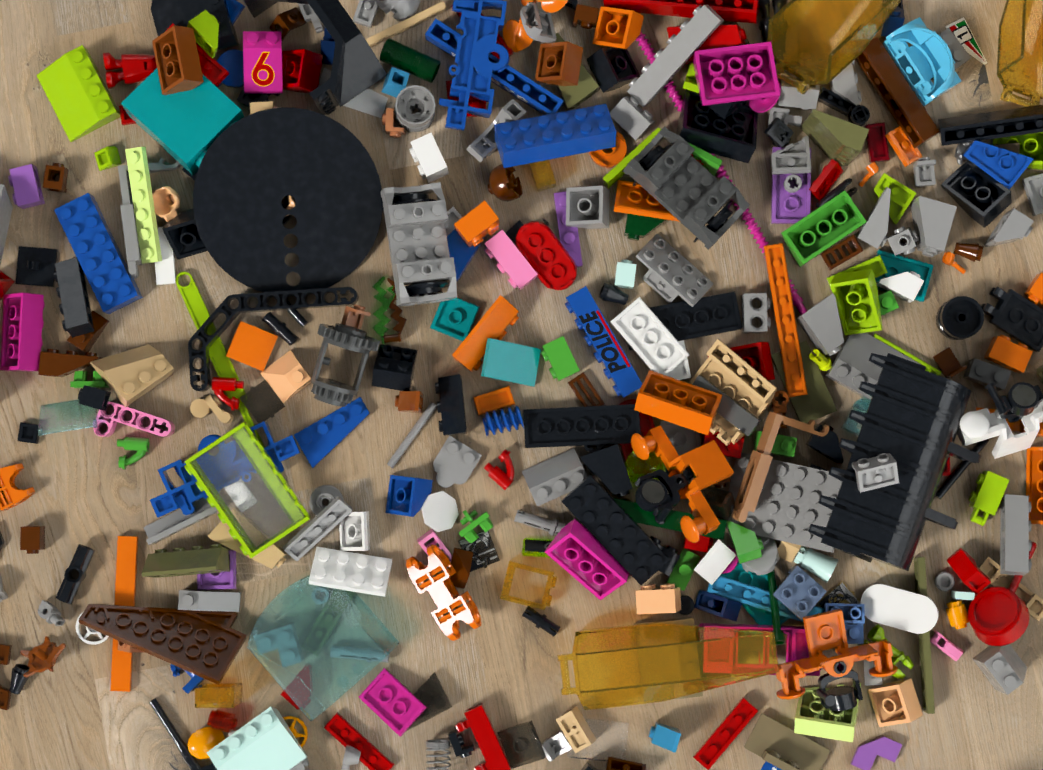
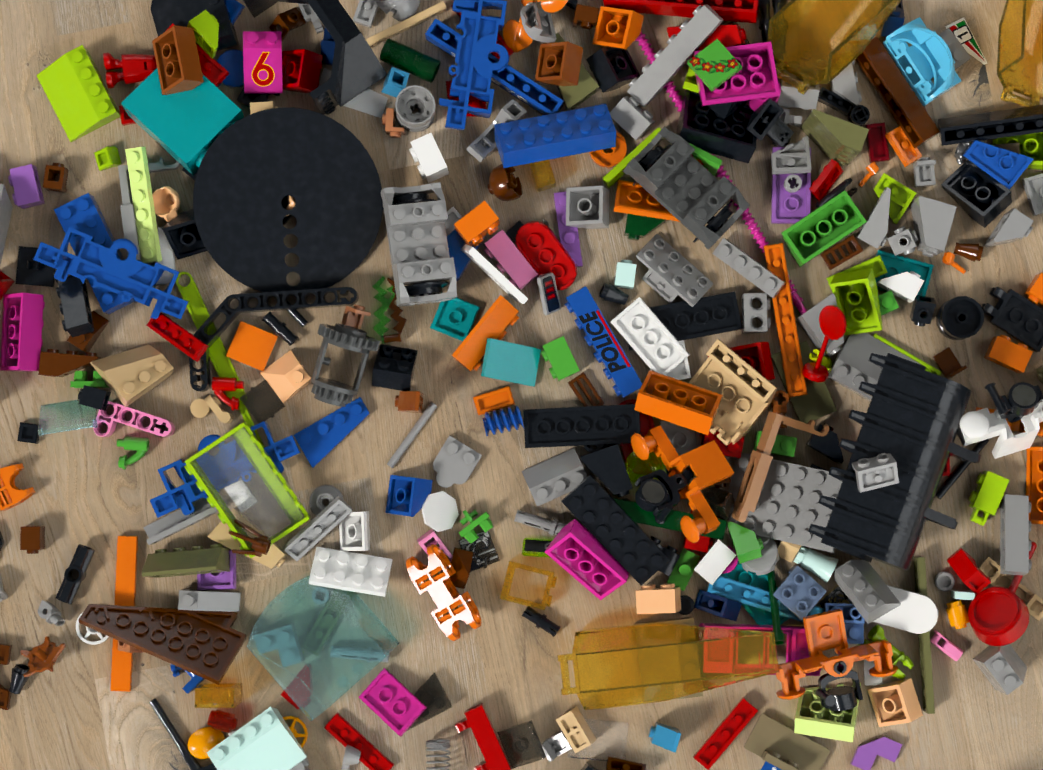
black slope [435,374,467,436] -> none
black bracket [448,730,475,758] -> none
red plant [484,449,514,490] -> none
dark grey tile [692,375,761,436] -> none
clear light blue leg [841,399,870,436] -> none
dark grey brick [963,358,1011,391] -> none
none -> blue piece [33,227,188,319]
none -> red tile [146,312,209,362]
none -> reddish brown plant [229,519,271,557]
none -> white tile [461,244,528,304]
none -> slope [537,272,561,315]
none -> bright green tile [687,39,742,92]
none -> light grey plate [712,238,786,298]
none -> black slope [746,98,784,141]
none -> red piece [802,305,847,382]
none -> light grey slope [834,560,901,624]
none -> black brick [910,295,936,327]

